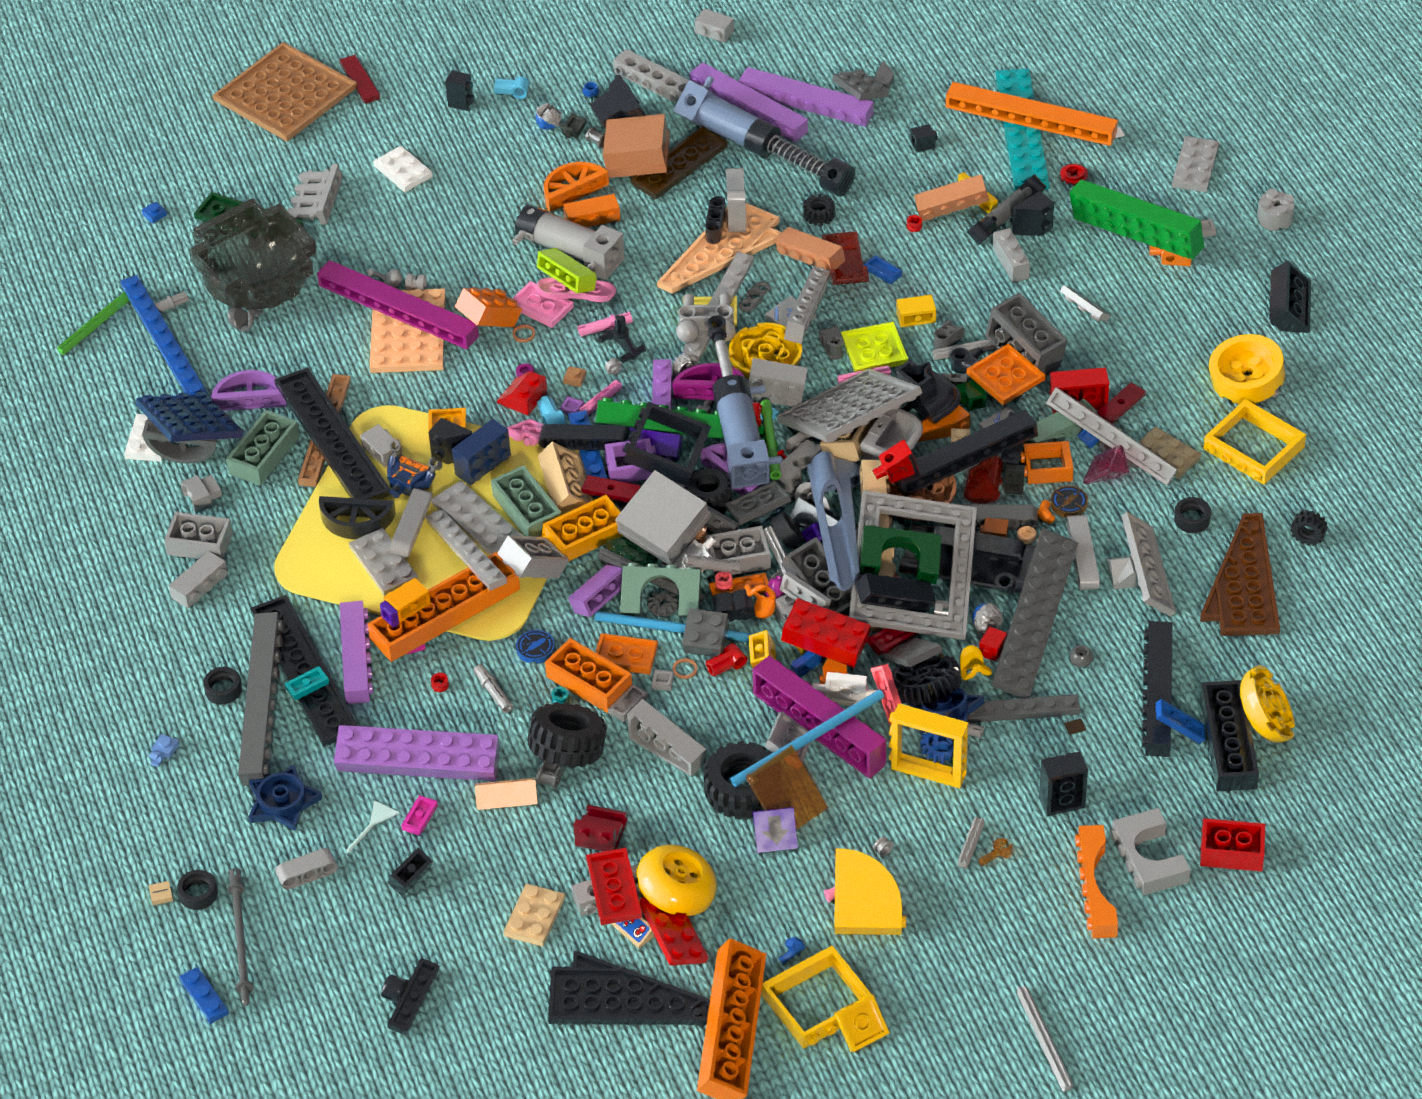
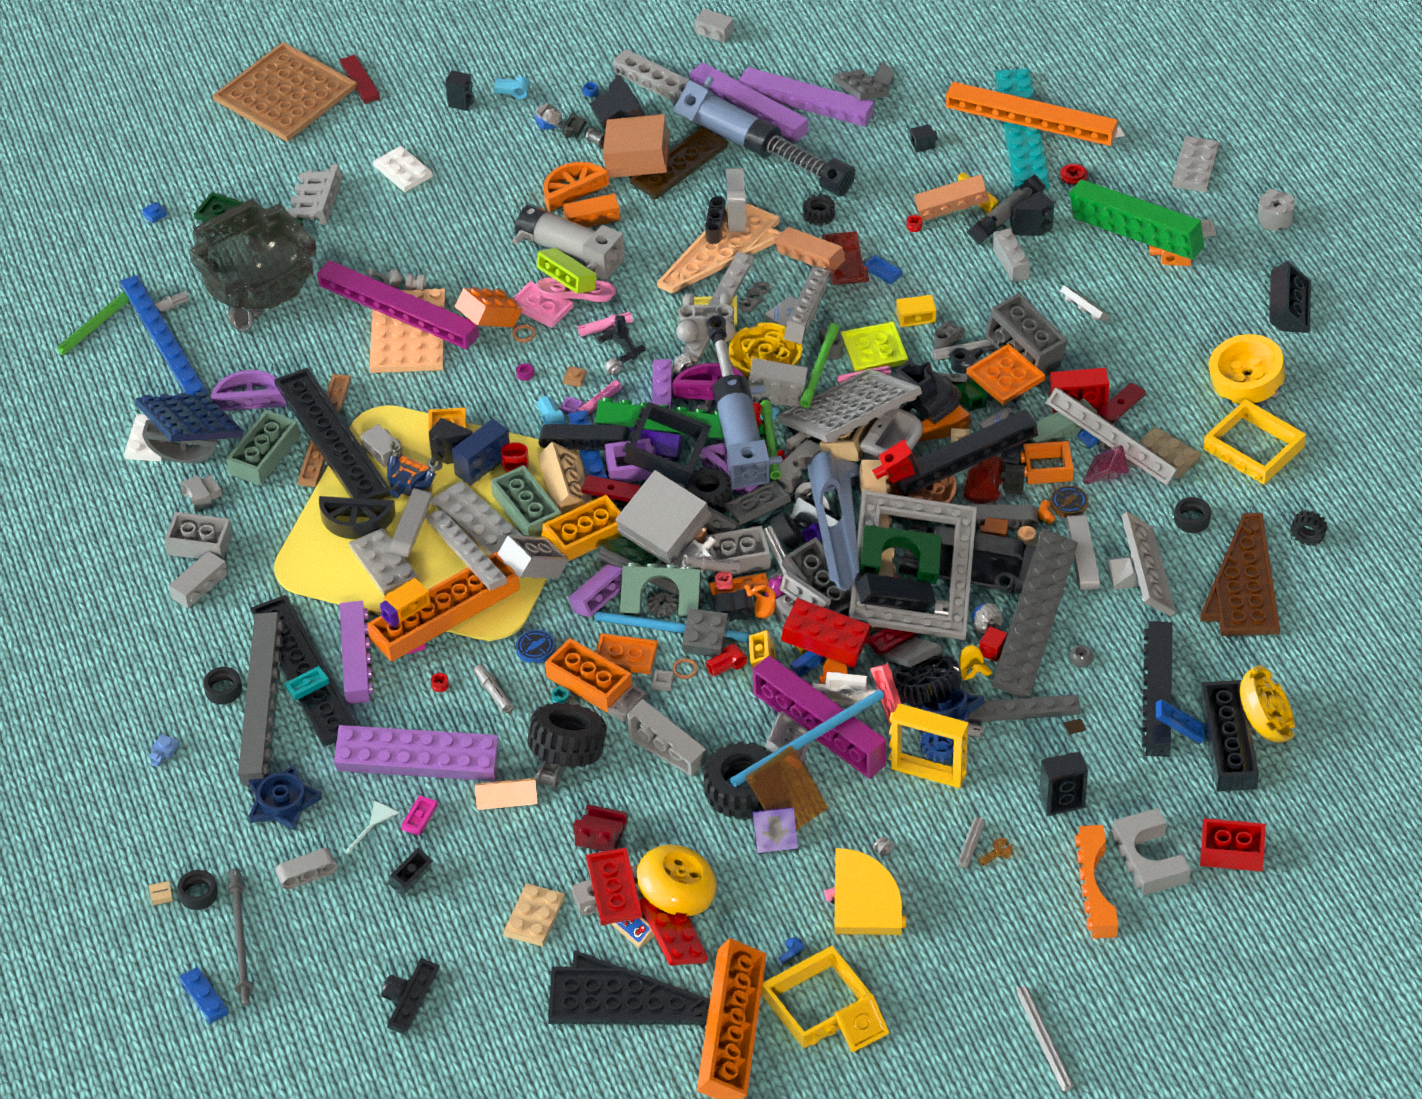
red slope [497,371,547,416] -> none
bright pink plate [507,419,544,446] -> none
none -> red helmet [501,442,529,473]
none -> bright green piece [800,323,839,408]

